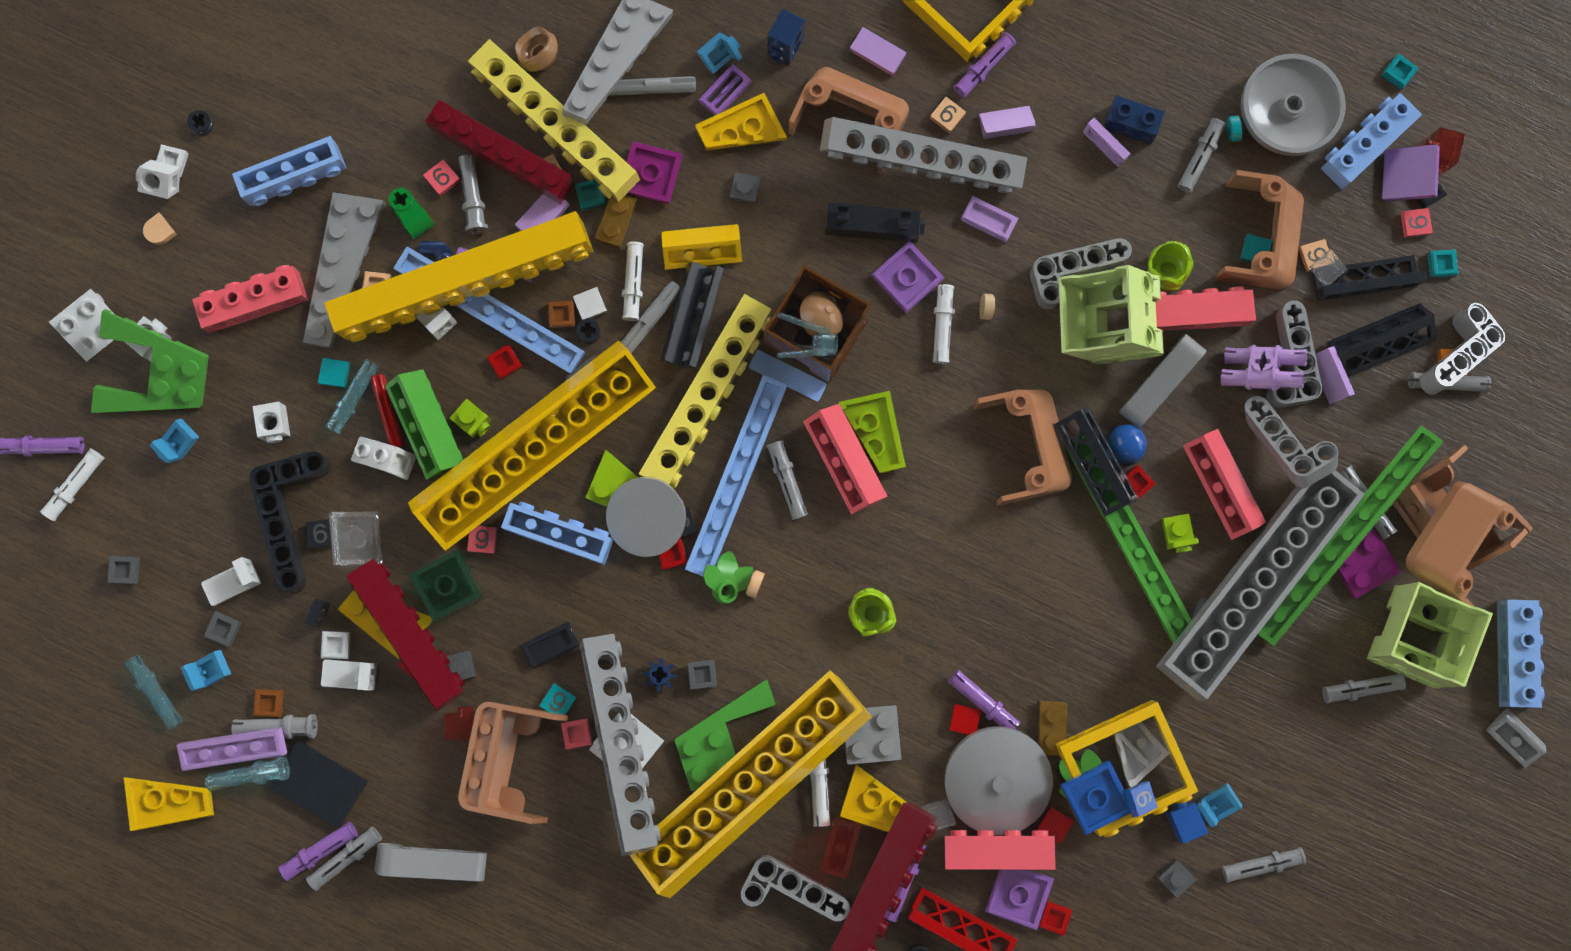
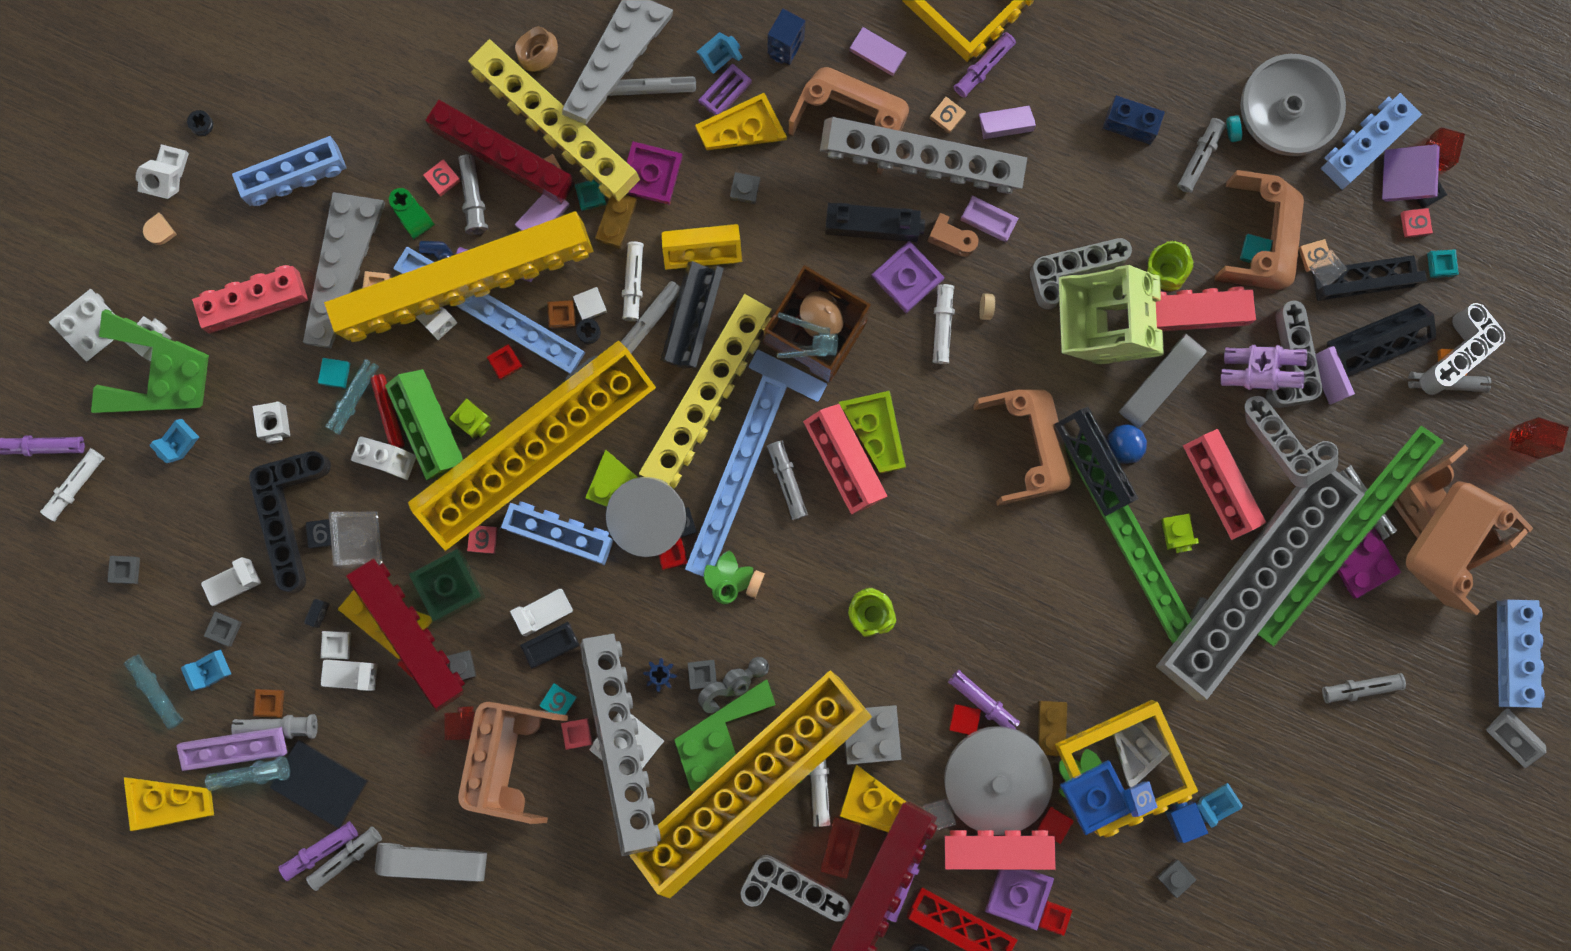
lavender tile [1083,118,1130,167] -> none
red tile [1126,464,1156,502] -> none
light grey pin [1222,847,1306,883] -> none
yellowish green piece [1366,582,1493,689] -> none
teal tile [1381,53,1419,90] -> none
none -> white bracket [510,589,573,636]
none -> dark grey piece [698,657,769,713]
none -> nougat leg [927,213,979,257]
none -> clear red brick [1509,417,1569,459]

